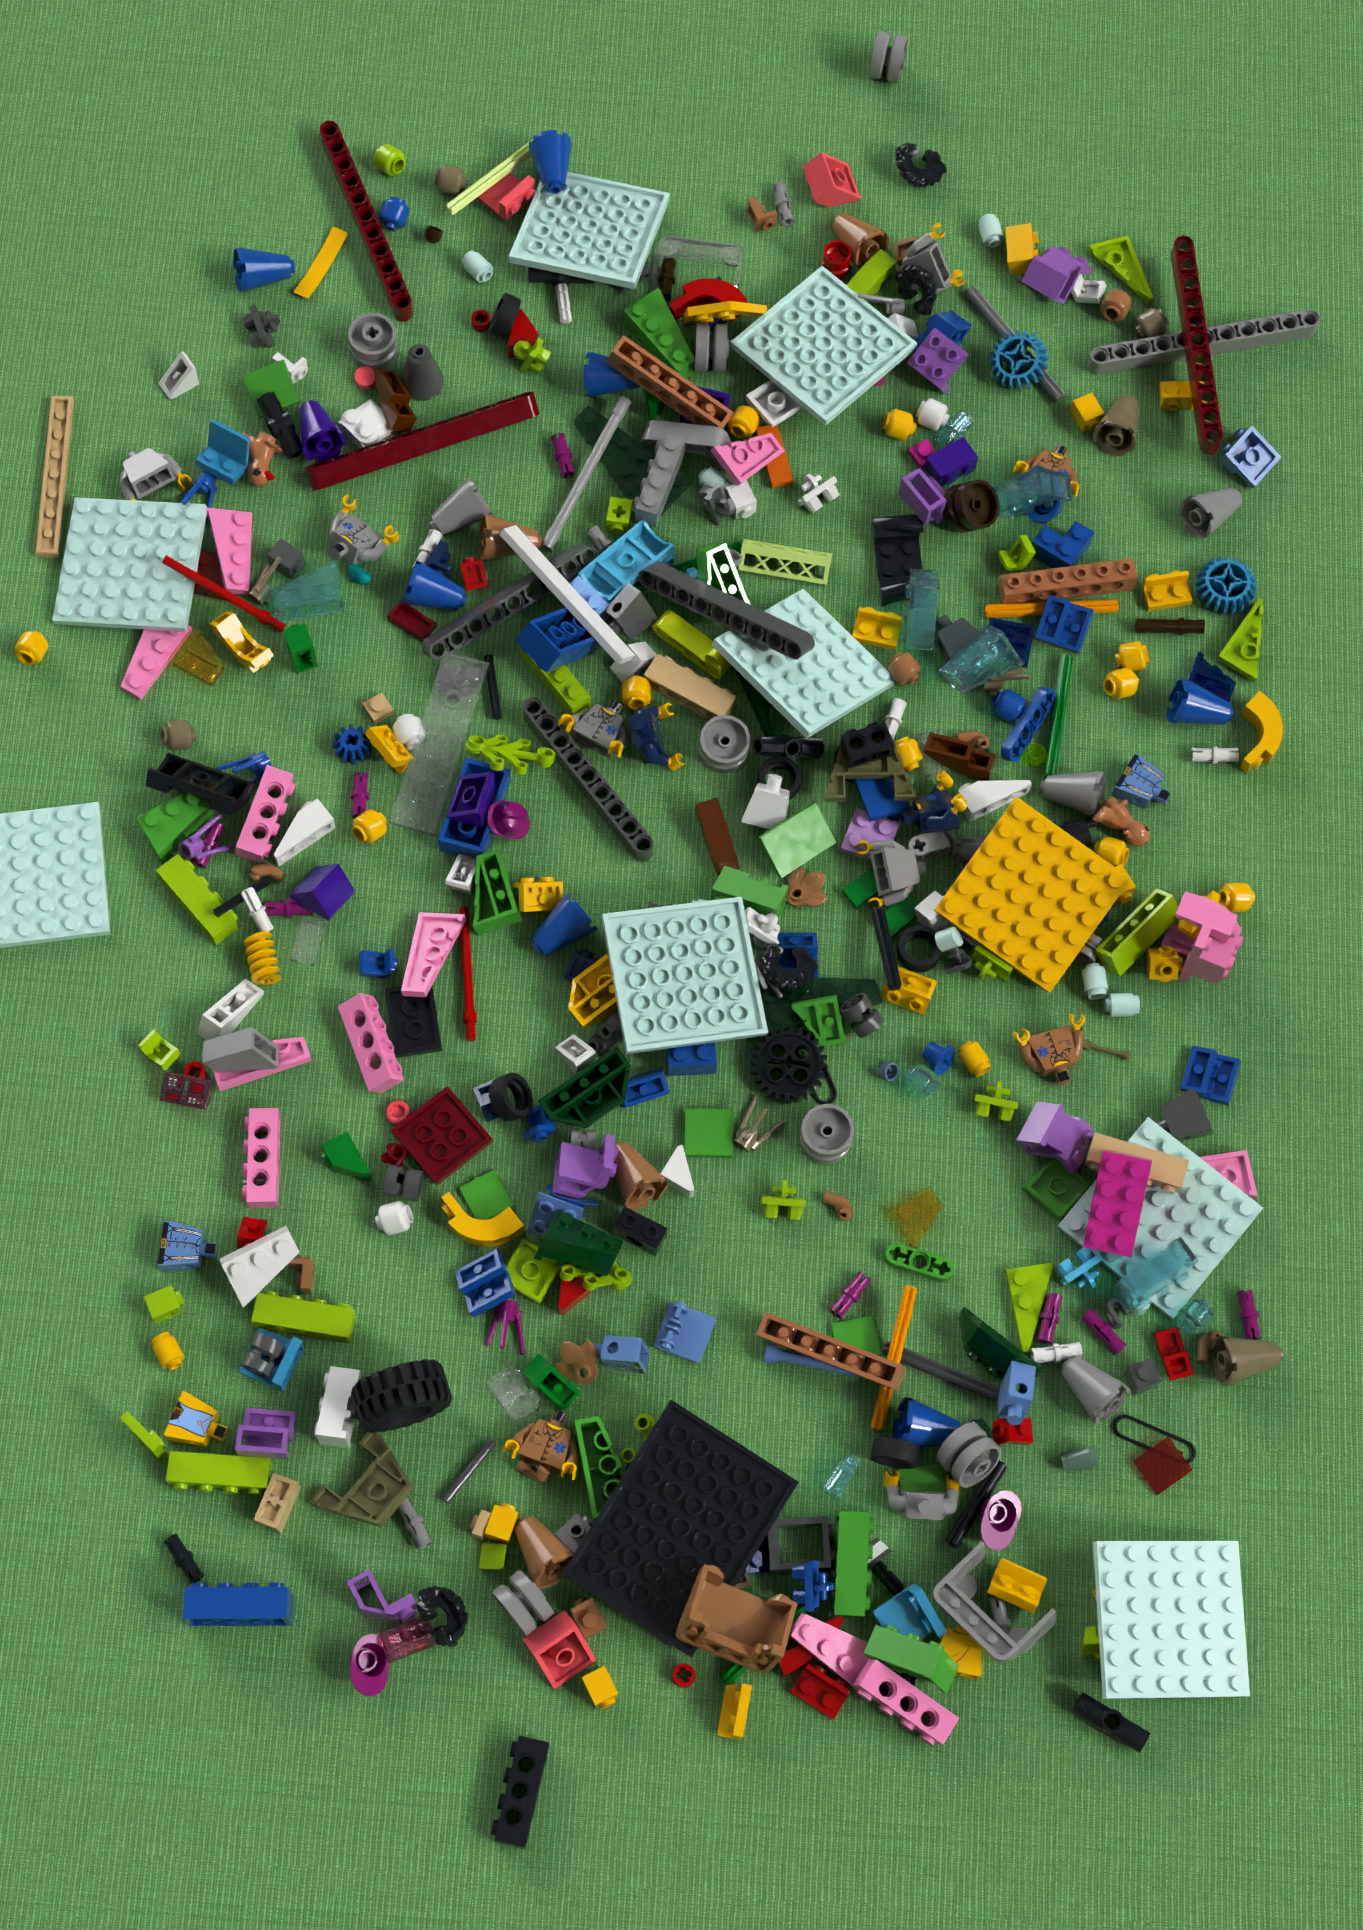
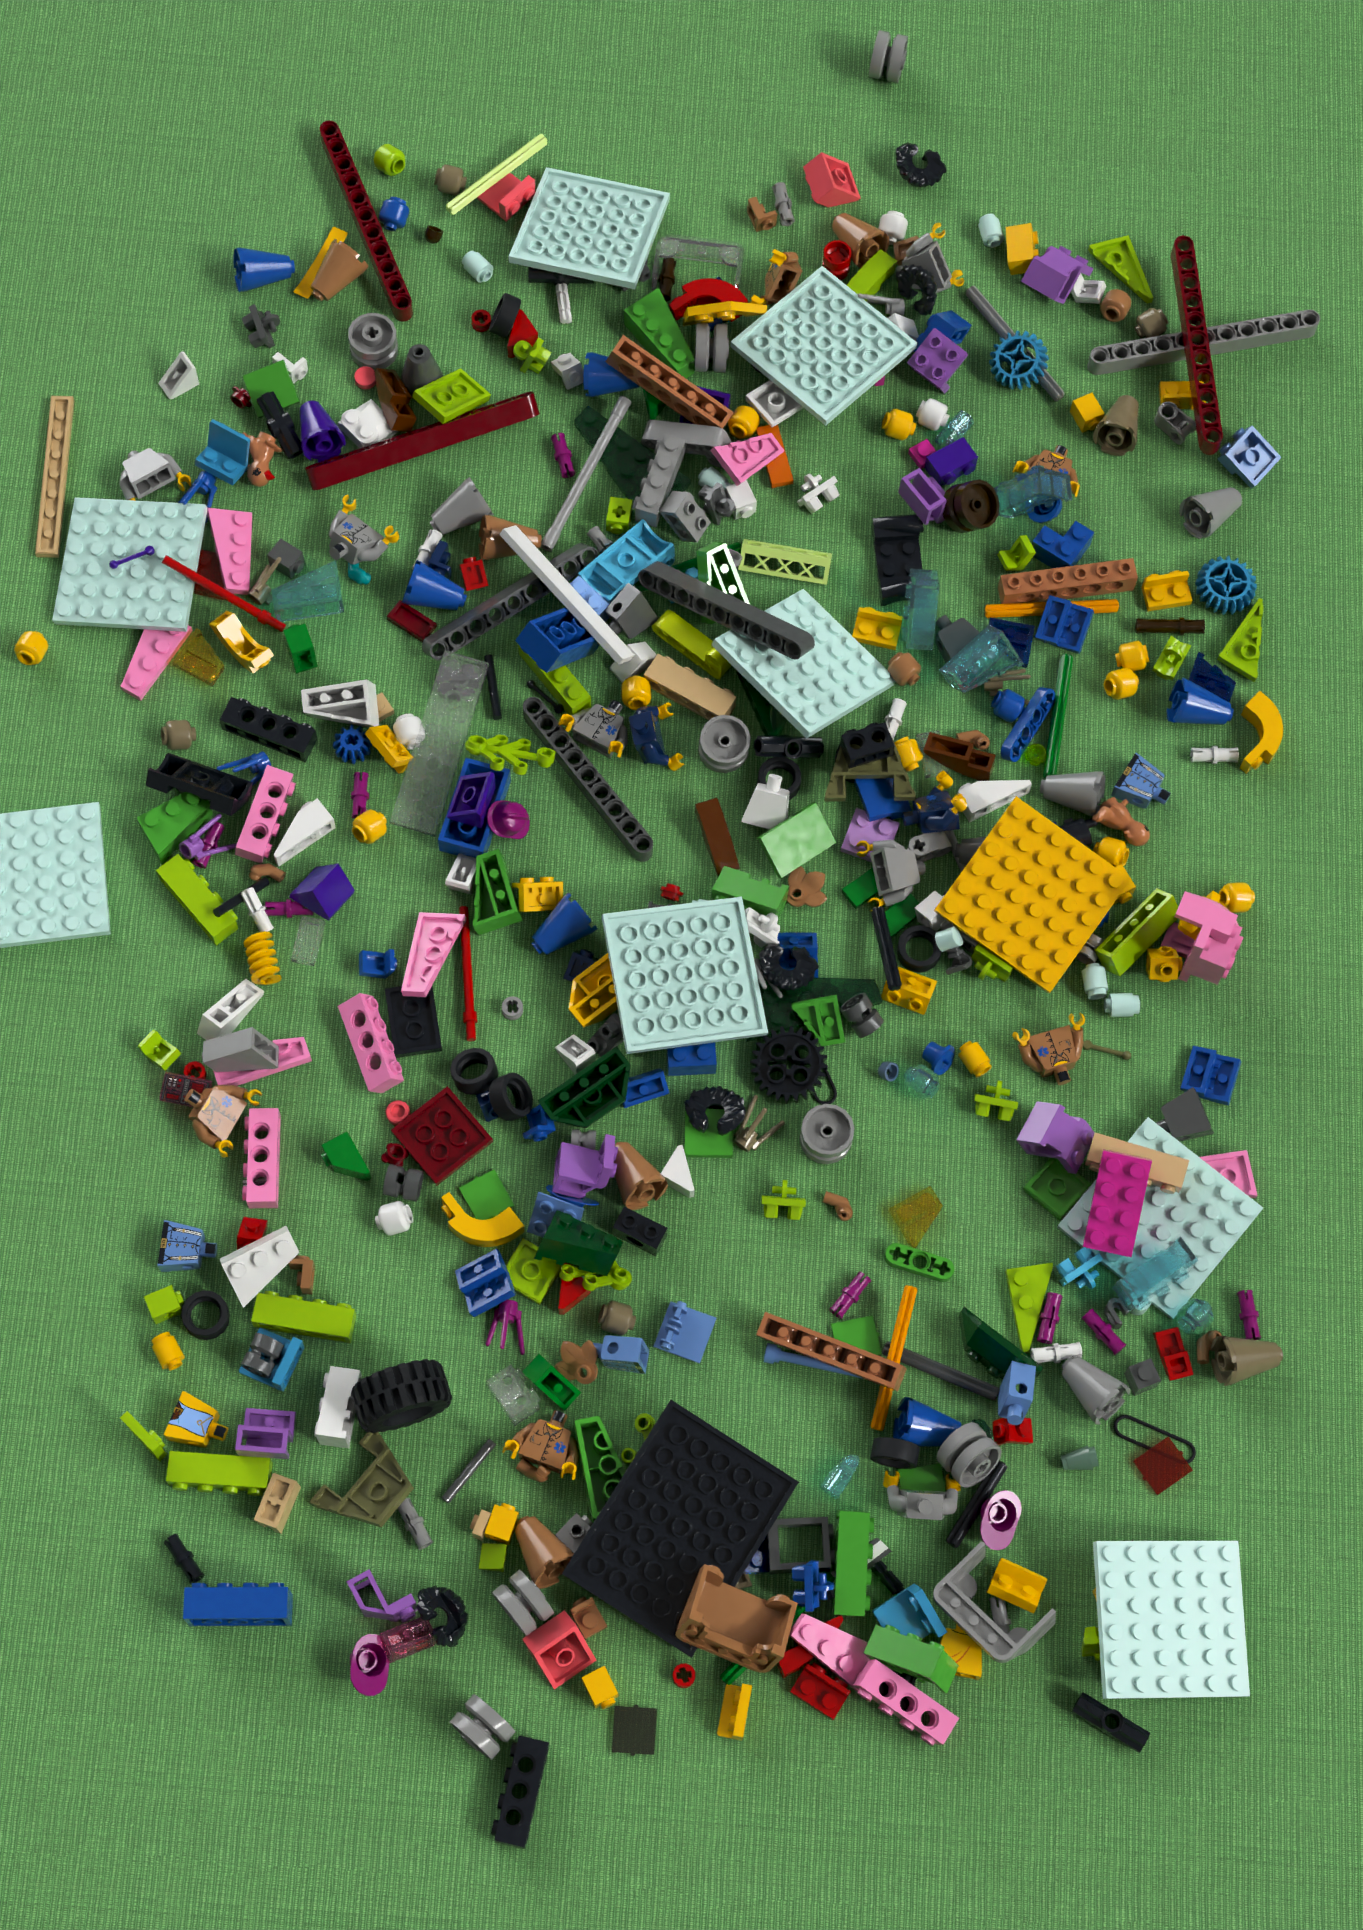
blue cone [529,130,572,194] -> none
none -> dark purple hinge [109,545,155,569]
none -> black tyre [181,1290,230,1340]
none -> torso [184,1085,262,1158]
none -> black brick [220,697,317,763]
none -> dark red plate [230,386,252,409]
none -> white wedge [301,679,379,728]
none -> medium nougat cone [311,239,369,302]
none -> lime plate [413,368,491,424]
none -> light grey wheel [449,1694,516,1760]
none -> black tyre [450,1048,498,1095]
none -> light grey bush [502,996,523,1020]
none -> black hinge [527,680,564,714]
none -> white bracket [551,353,583,390]
none -> dark tan head [598,1301,636,1336]
none -> clear smoke piece [612,1705,657,1756]
none -> light grey brick [659,491,711,543]
none -> red plate [660,883,684,902]
none -> black piece [684,1086,746,1136]
none -> medium nougat torso [750,249,802,305]
none -> white head [879,211,908,245]
none -> lime hips [1152,636,1191,681]
none -> light grey piece [1154,402,1196,445]

